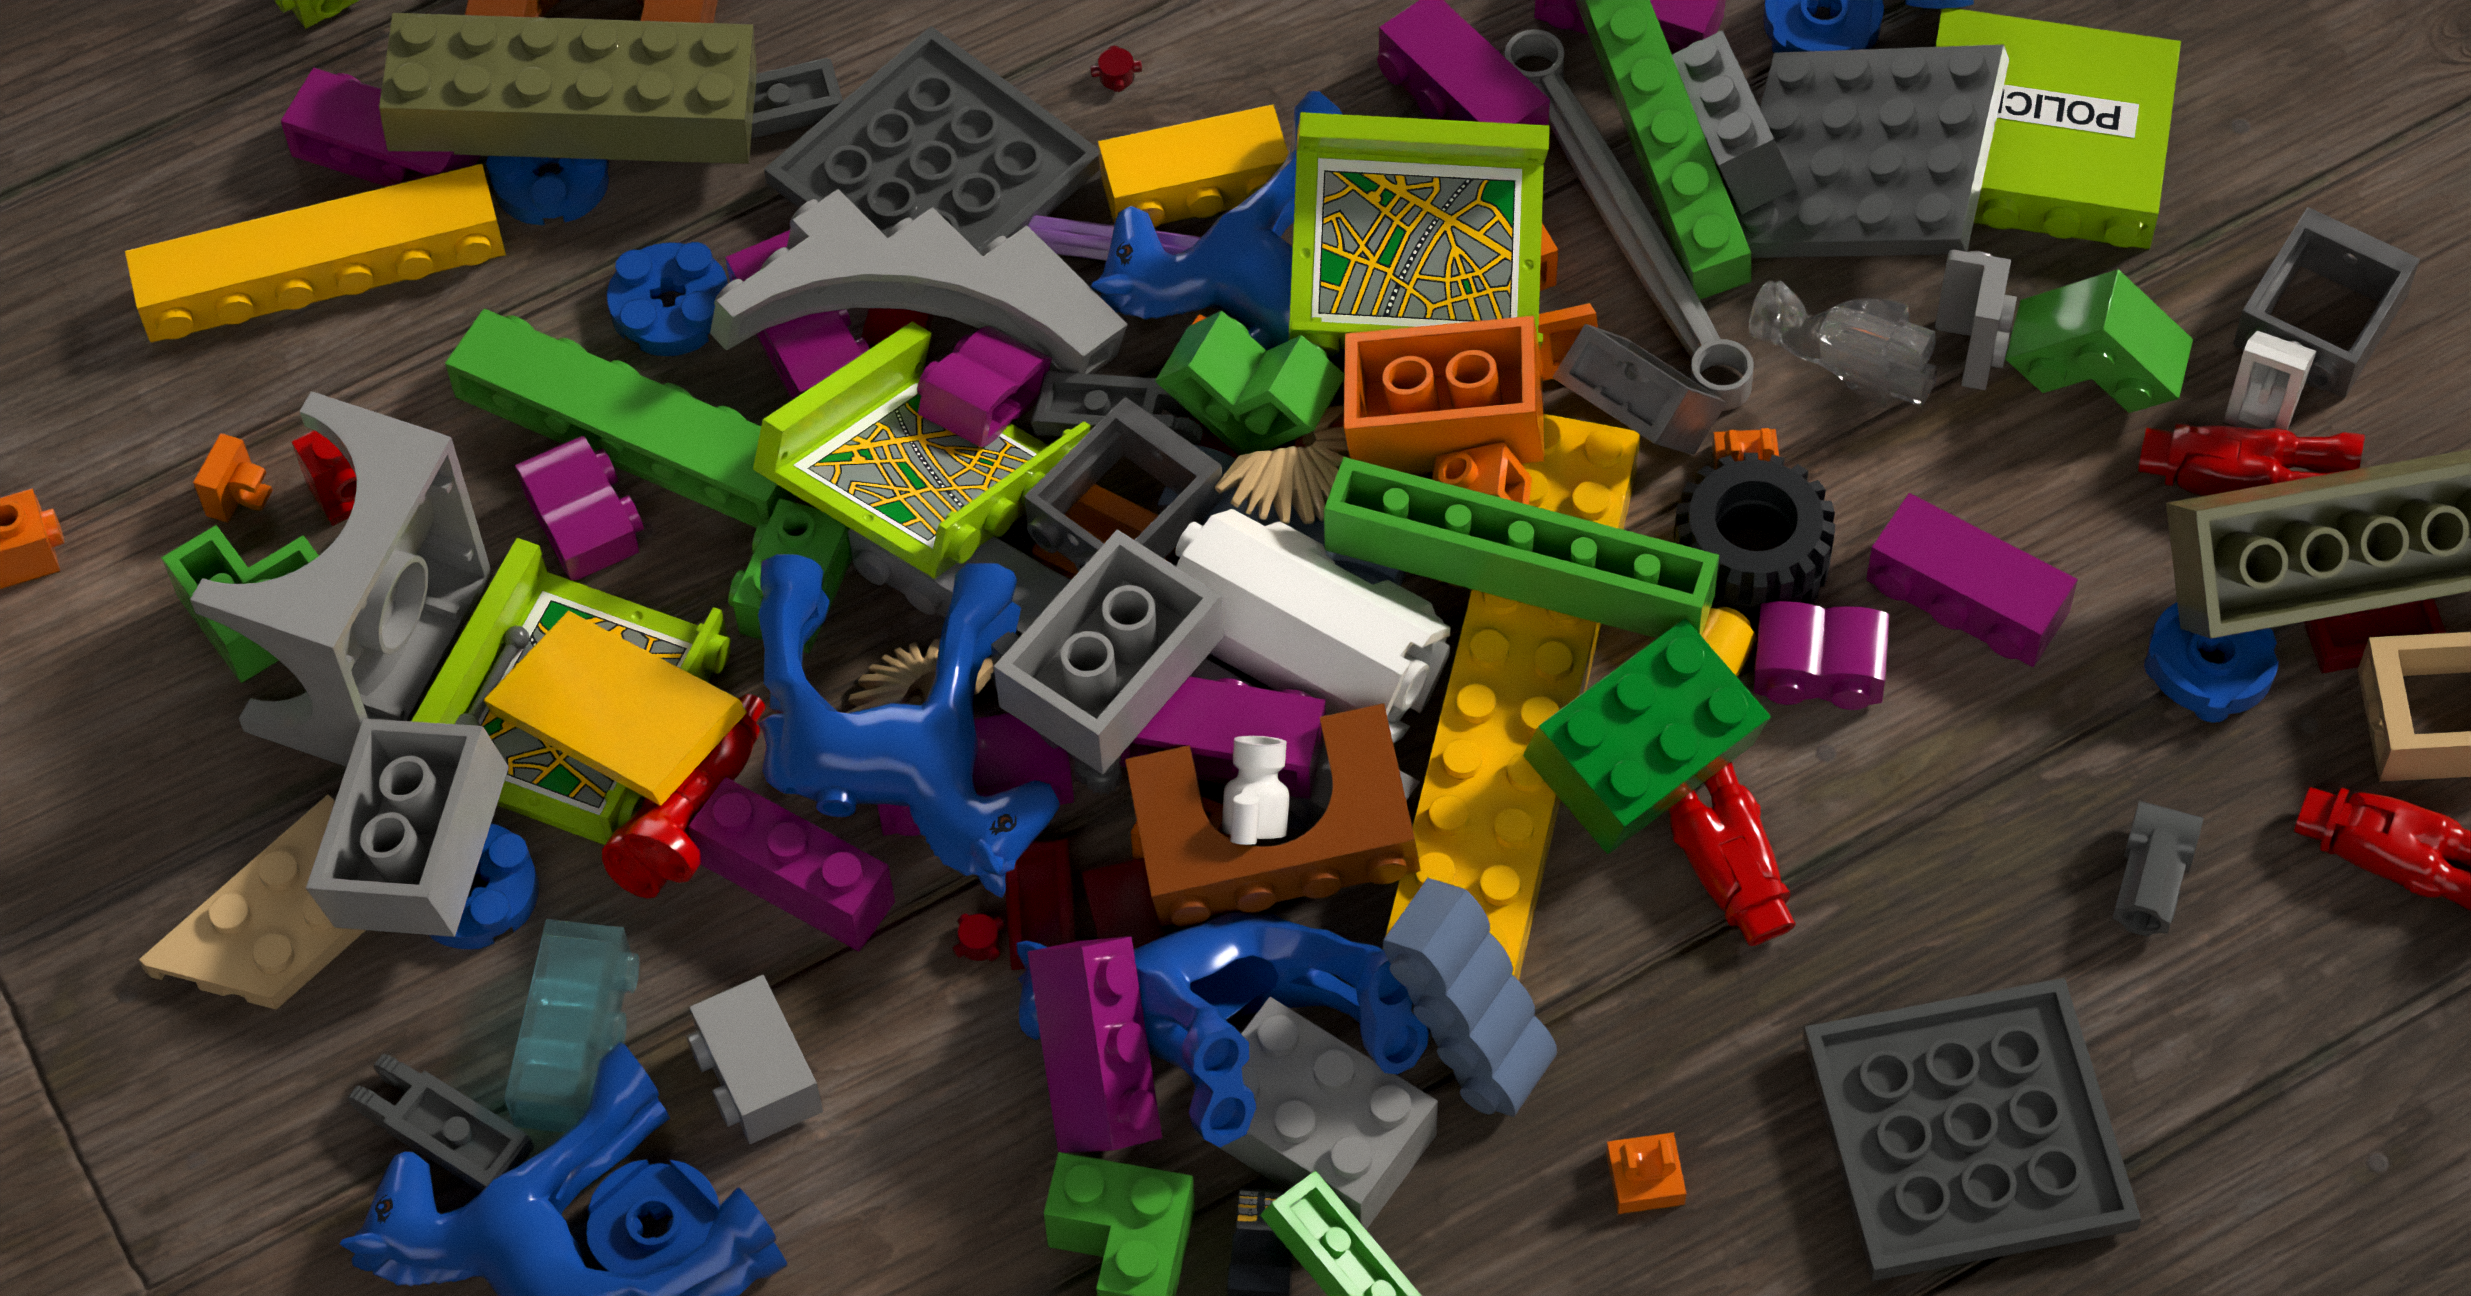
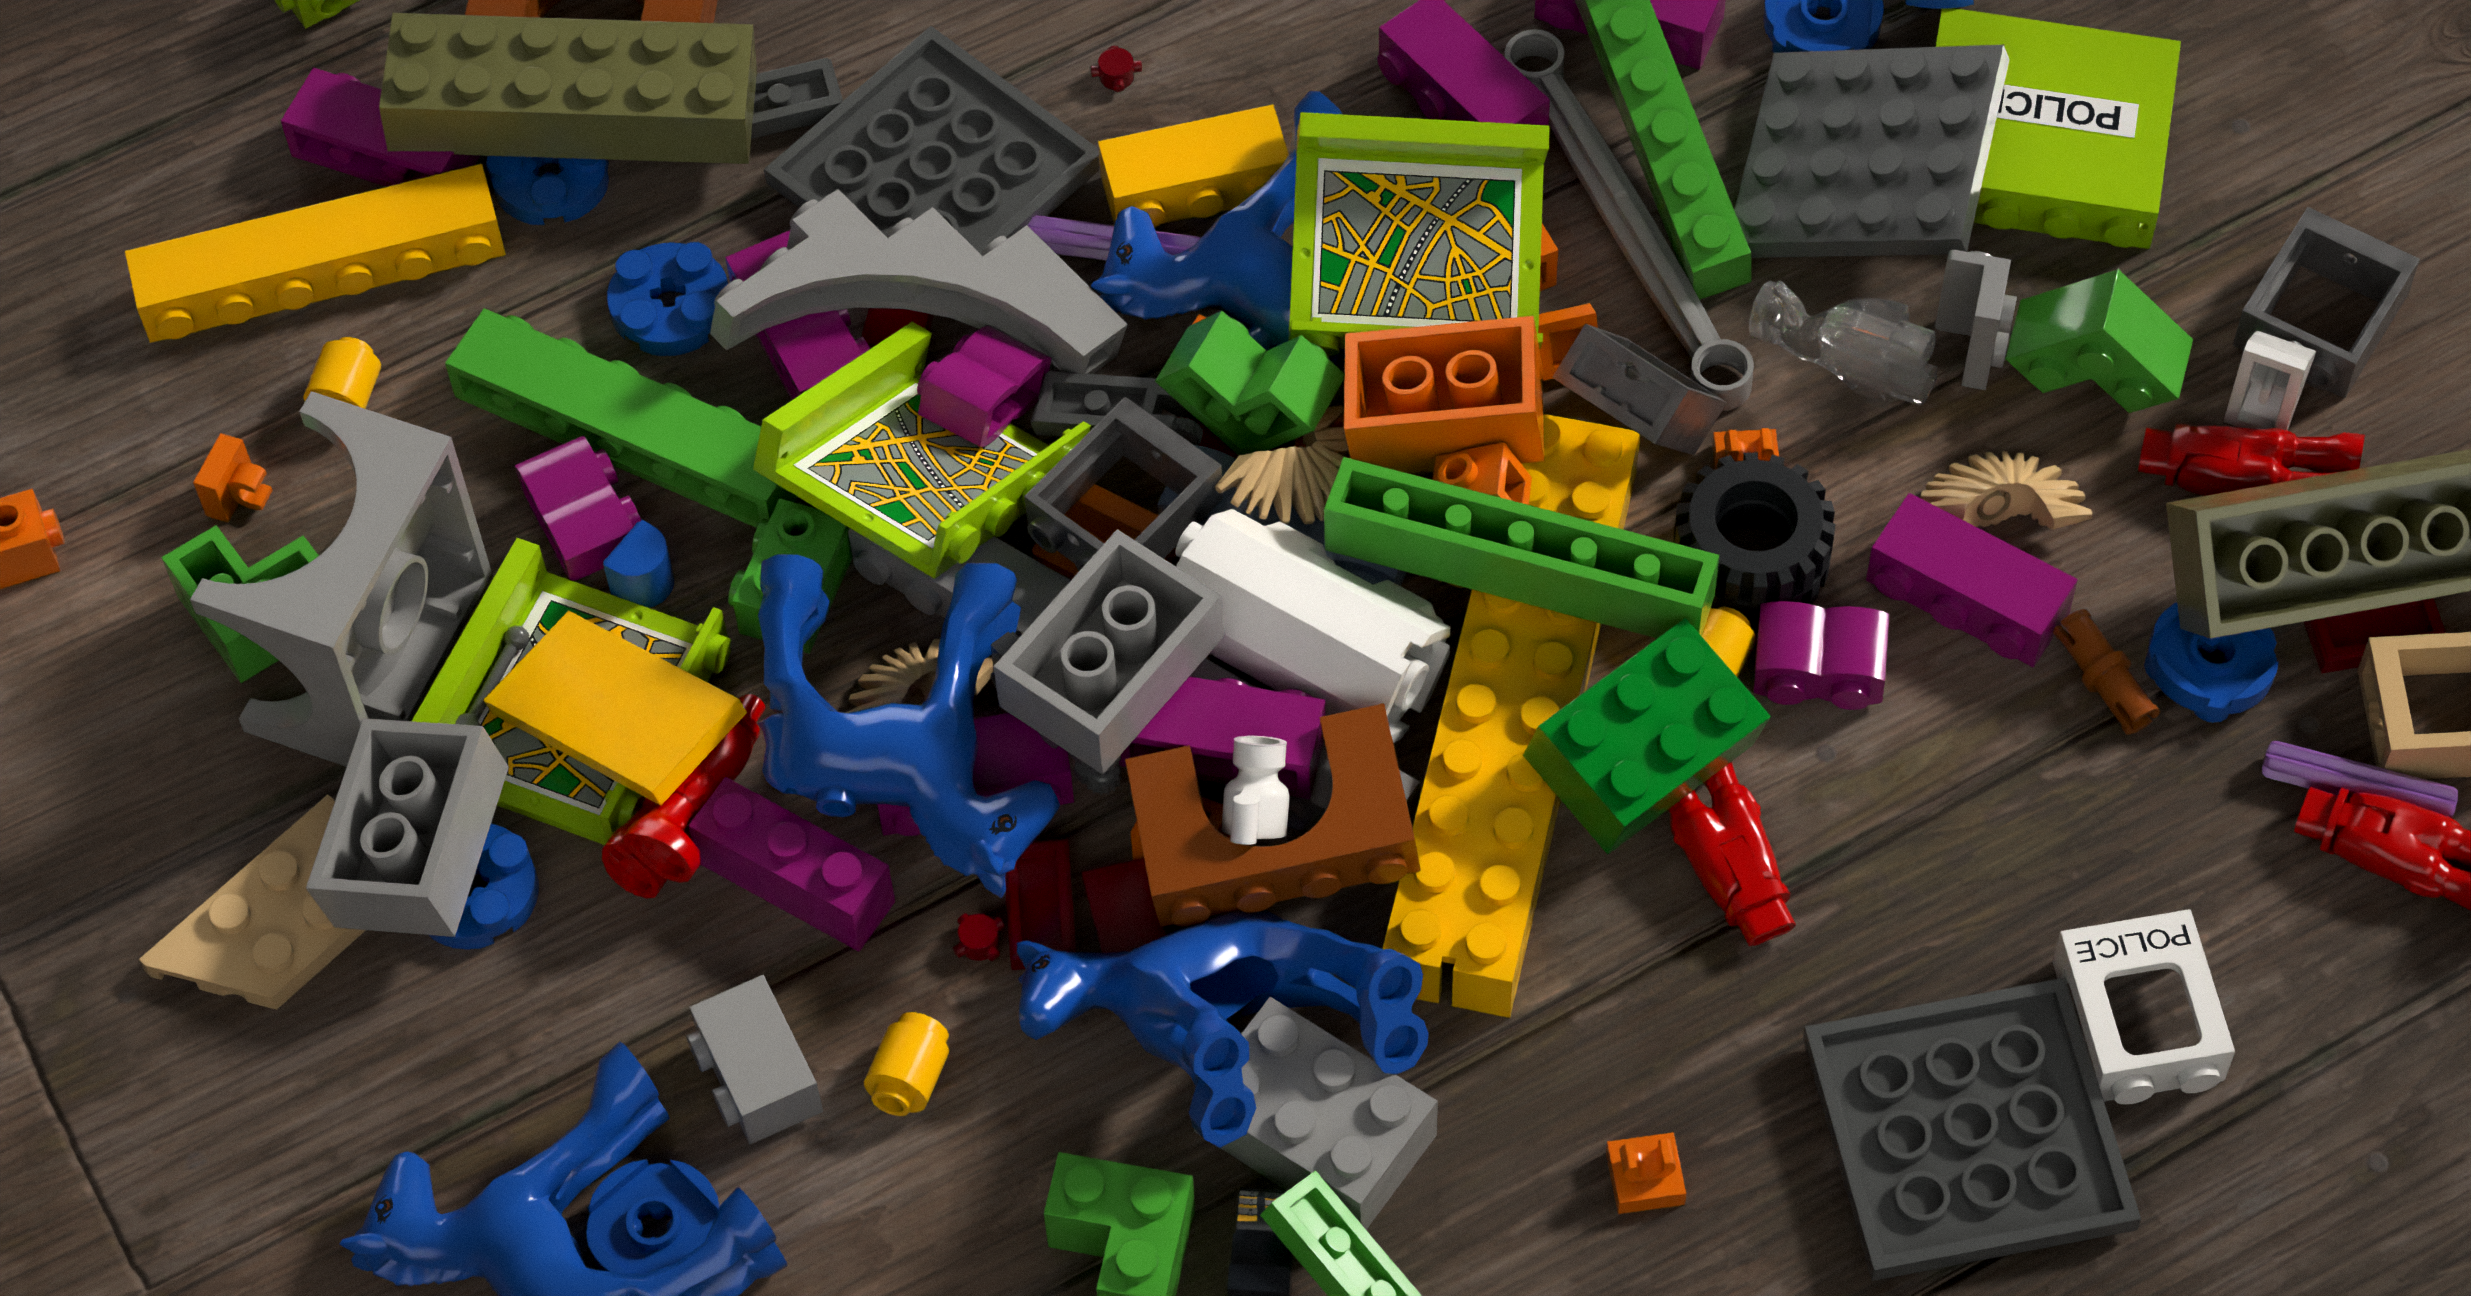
red brick [291,430,357,526] -> none
dark grey hinge [347,1053,534,1191] -> none
clear light blue brick [504,919,639,1133] -> none
magenta brick [1028,936,1162,1153] -> none
sand blue brick [1383,878,1557,1117] -> none
dark grey arch [1672,30,1797,214] -> none
dark grey piece [2112,800,2204,937] -> none
none -> yellow brick [303,337,381,409]
none -> blue brick [603,520,675,608]
none -> yellow brick [864,1012,949,1116]
none -> tan hair [1920,451,2092,529]
none -> white window [2052,909,2235,1105]
none -> dark orange pin [2053,609,2160,735]
none -> medium lavender axle [2262,740,2458,818]

